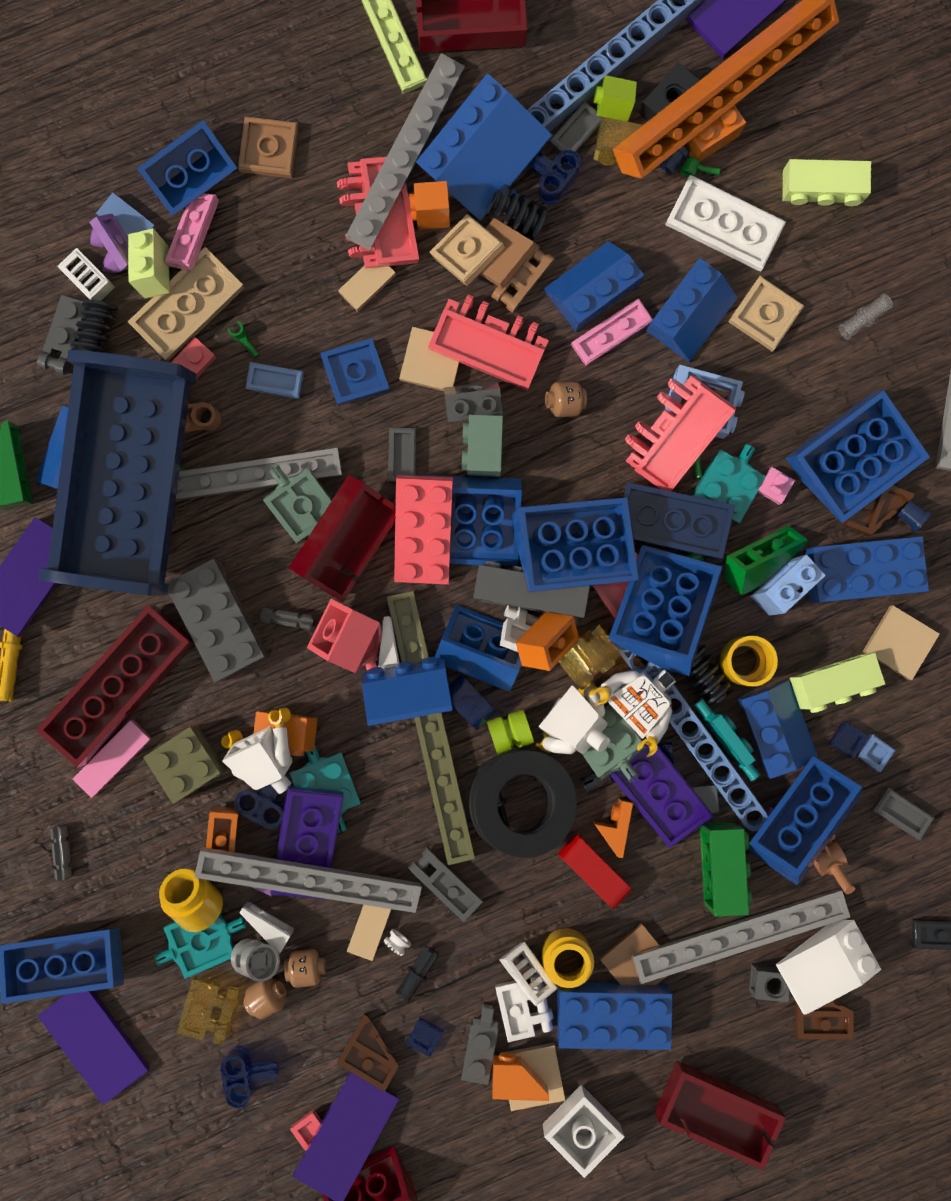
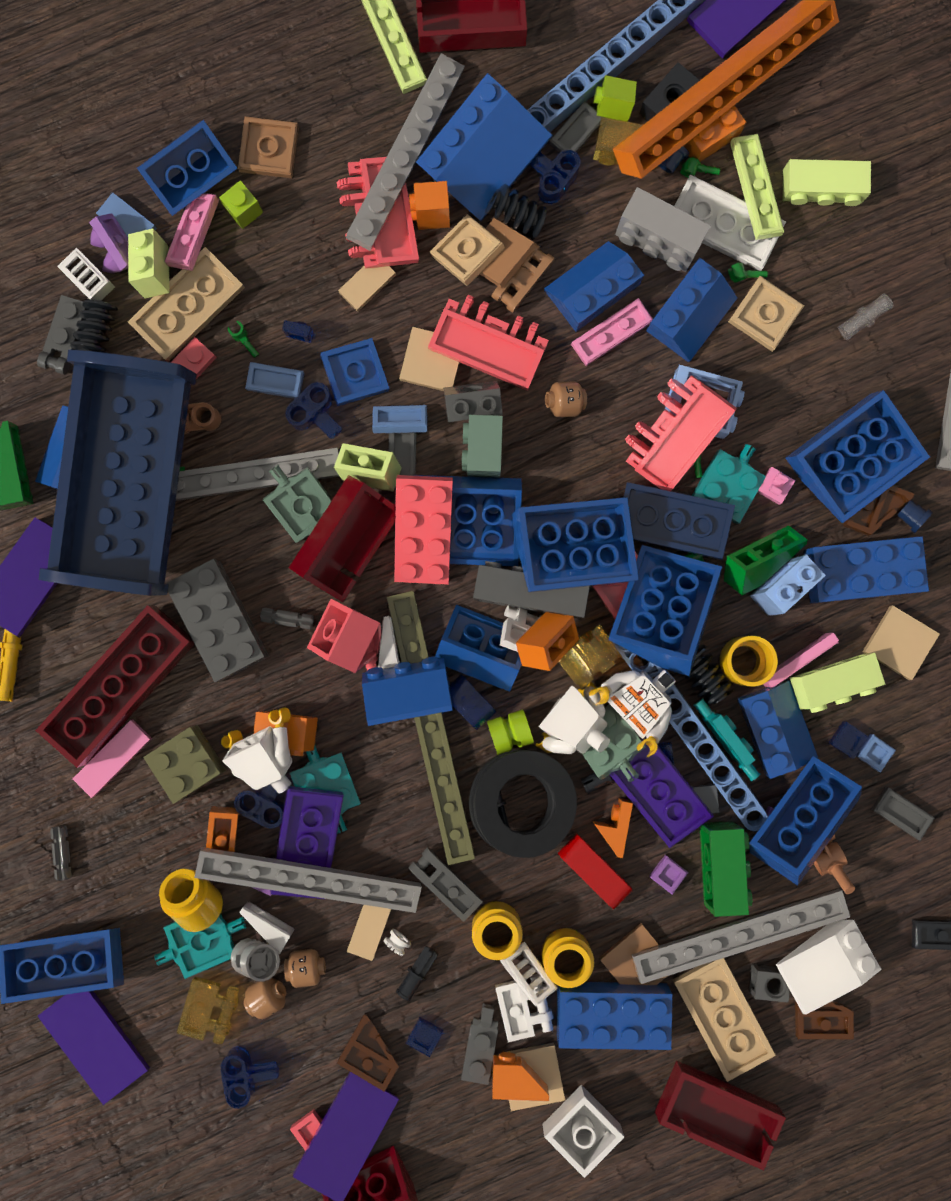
none -> lime brick [219,180,263,229]
none -> clear blue tile [282,320,314,343]
none -> clear blue beam [285,382,342,439]
none -> yellowish green brick [334,443,401,492]
none -> medium blue tile [372,405,427,433]
none -> yellow piece [472,901,523,960]
none -> light grey brick [615,187,711,272]
none -> medium lavender tile [649,855,688,894]
none -> tan plate [673,958,776,1082]
none -> green hand [728,263,768,283]
none -> yellowish green tile [730,134,784,240]
none -> bright pink tile [763,633,839,688]

